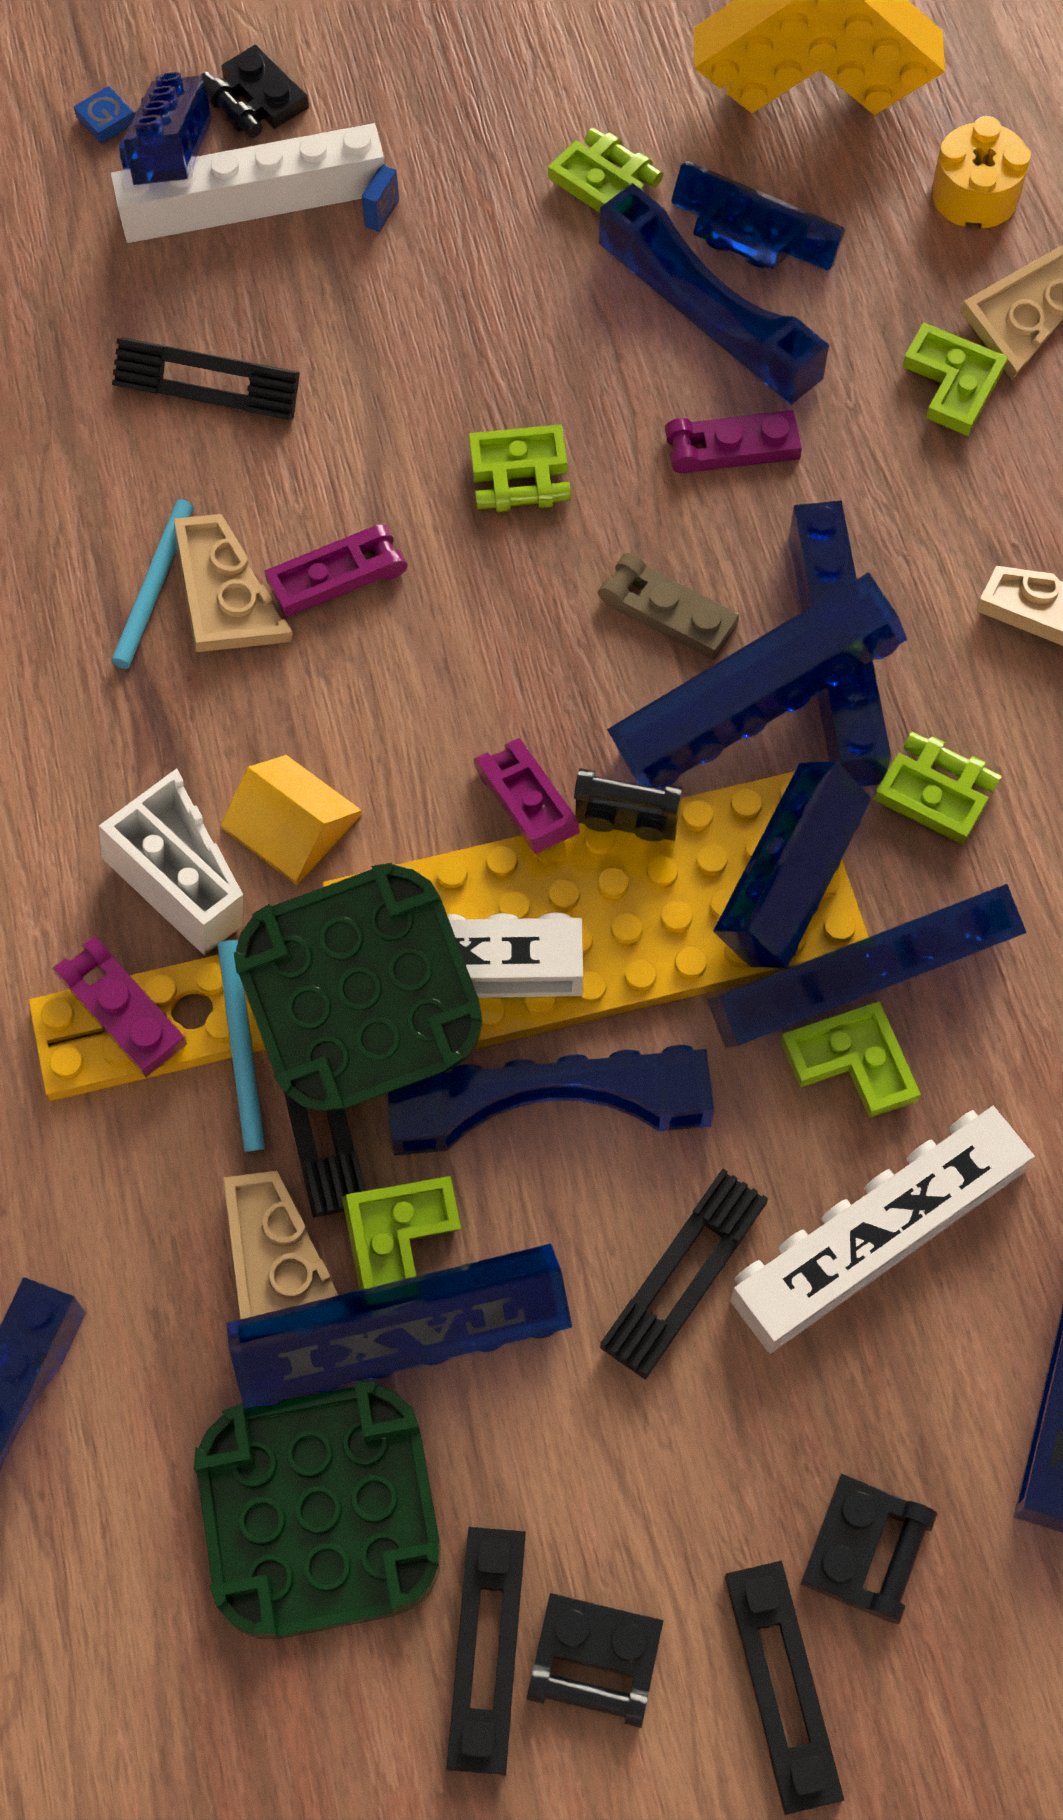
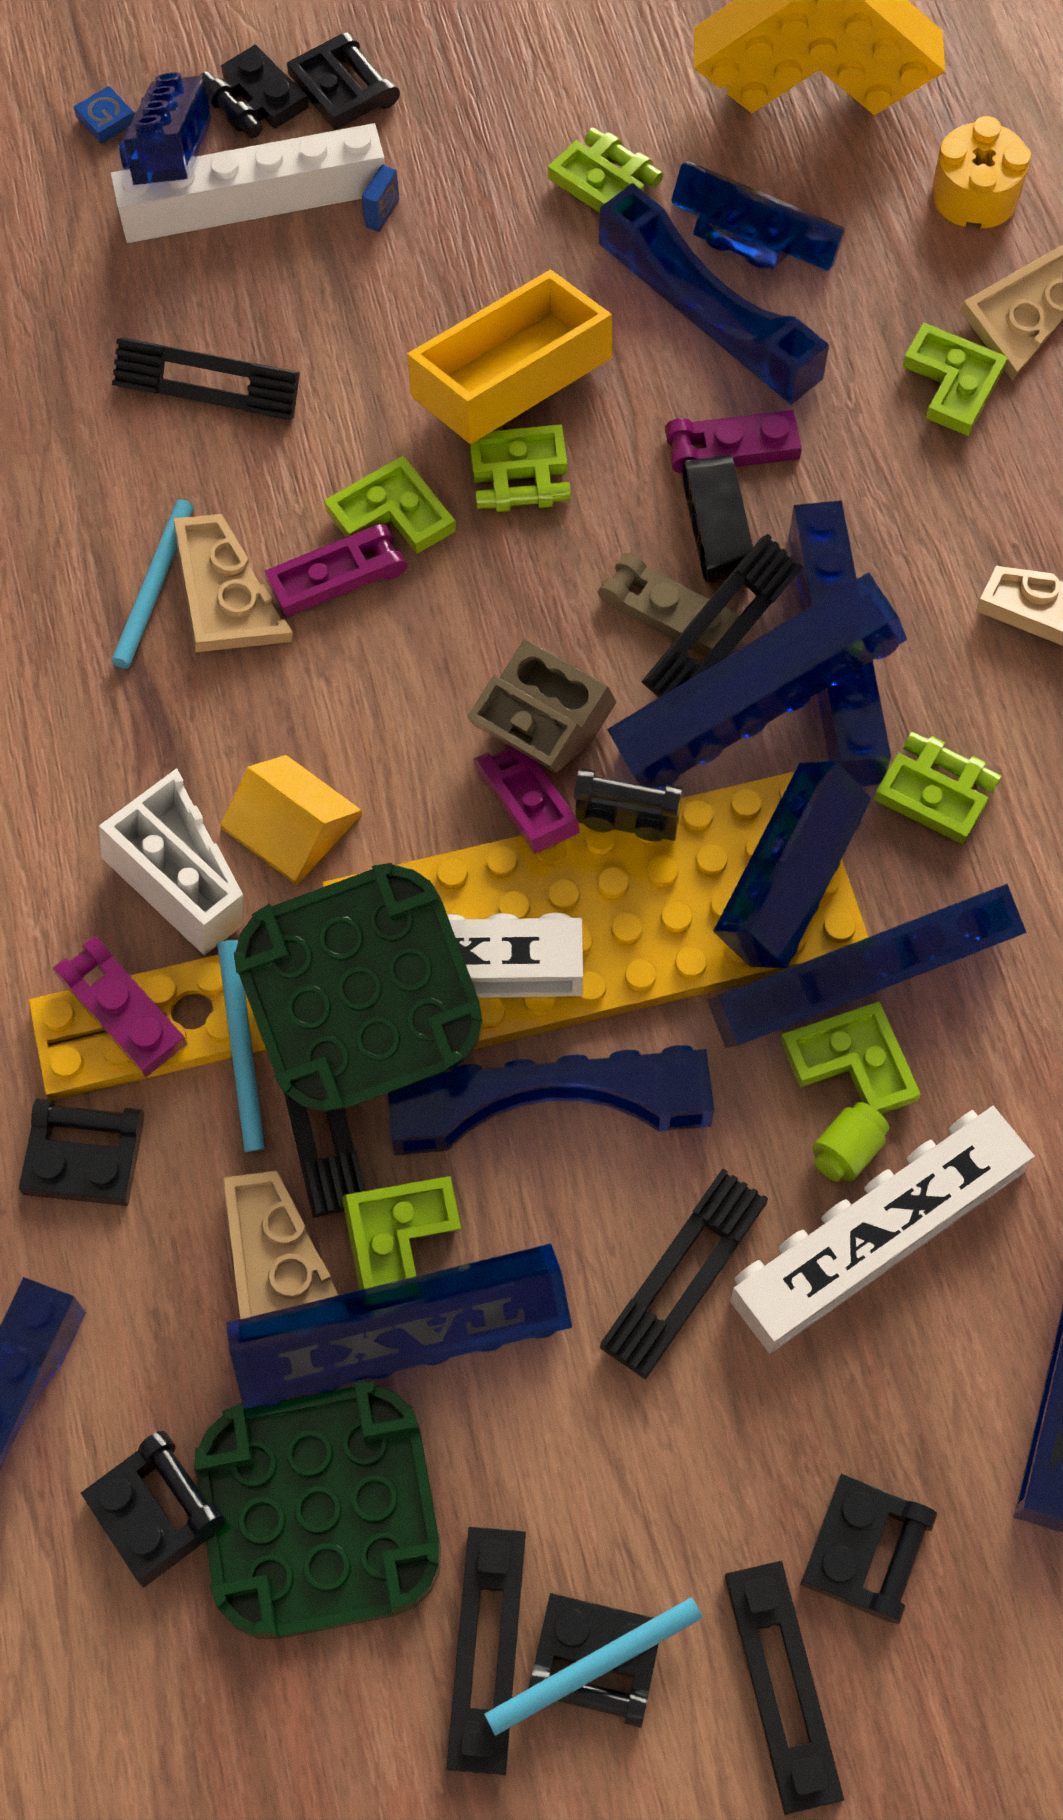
none -> black plate [19,1098,144,1206]
none -> black plate [81,1431,226,1588]
none -> black plate [287,32,400,130]
none -> lime plate [324,455,456,554]
none -> yellow piece [407,269,612,445]
none -> dark tan piece [467,638,617,773]
none -> medium azure bar [484,1597,703,1736]
none -> black container [641,534,803,714]
none -> black beam [682,454,753,583]
none -> lime brick [812,1102,890,1182]

